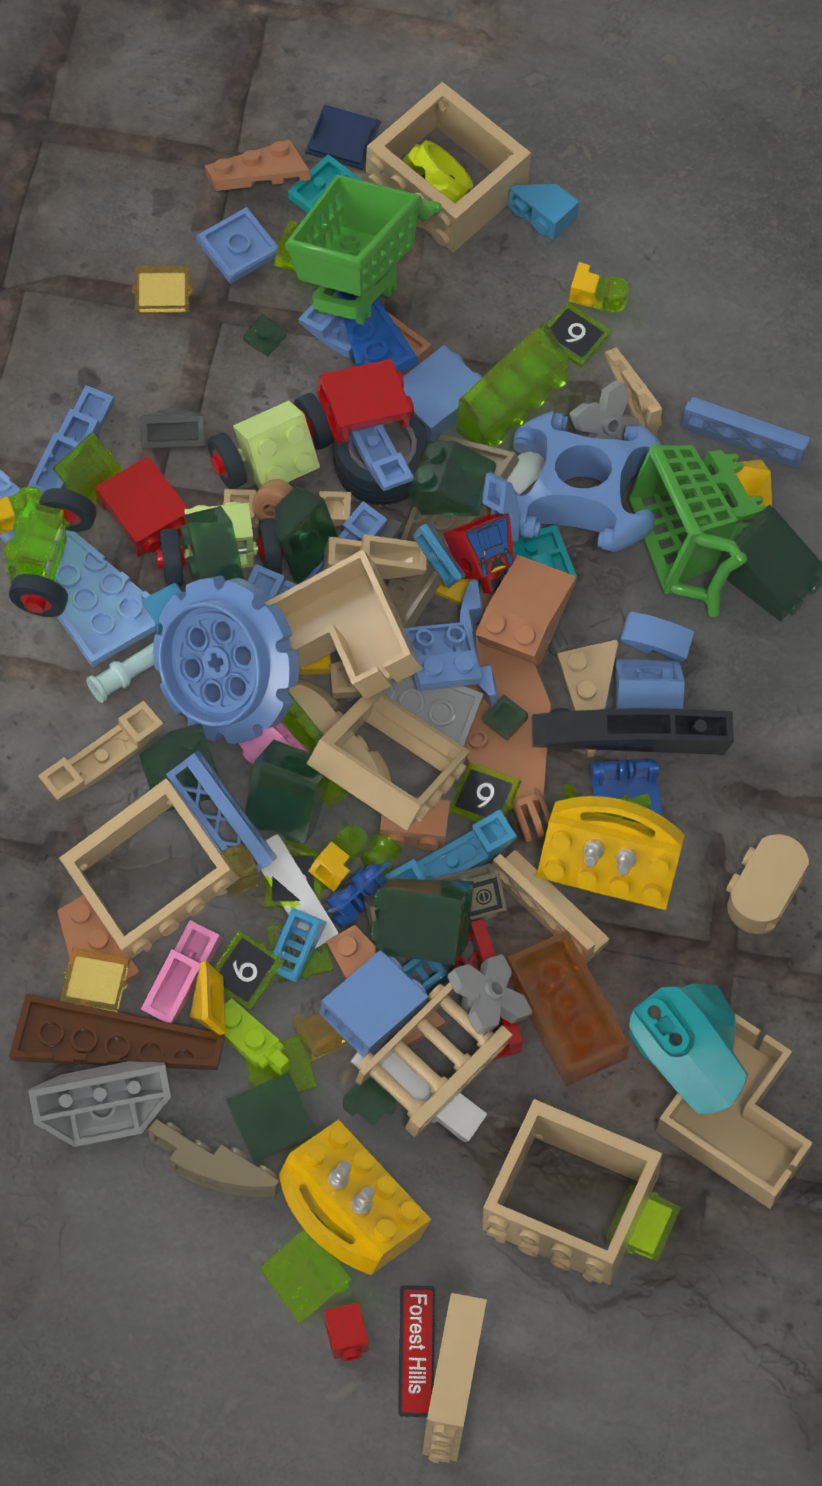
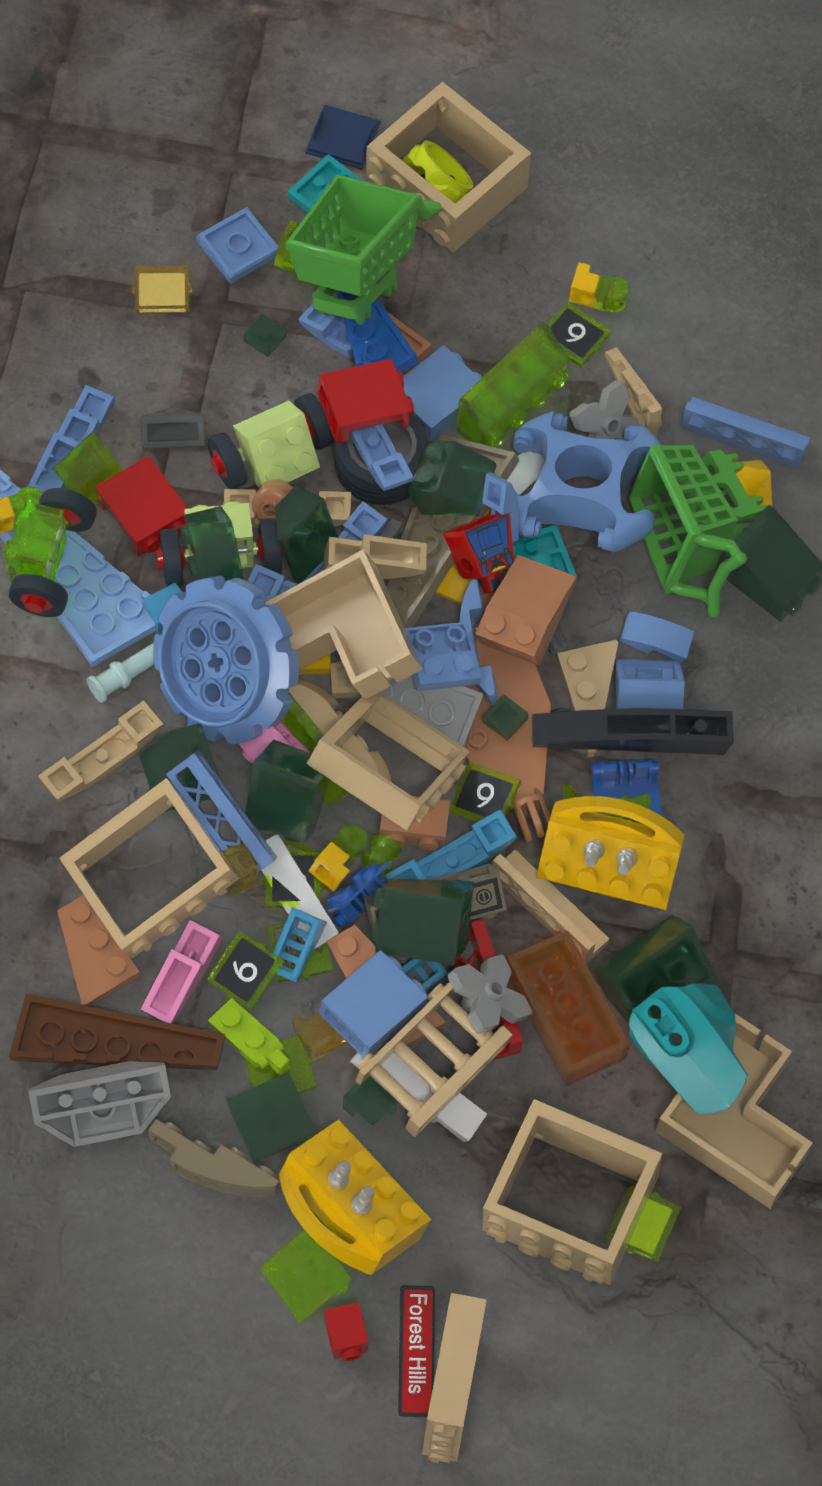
clear yellow piece [60,948,131,1012] -> none
yellow slope [189,961,225,1035] -> none
nougat wing [205,140,311,191] -> none
dark azure slope [412,523,466,588] -> none
dark azure slope [508,184,579,241] -> none
tan brick [726,834,809,934] -> none
none -> clear green slope [593,915,717,1024]

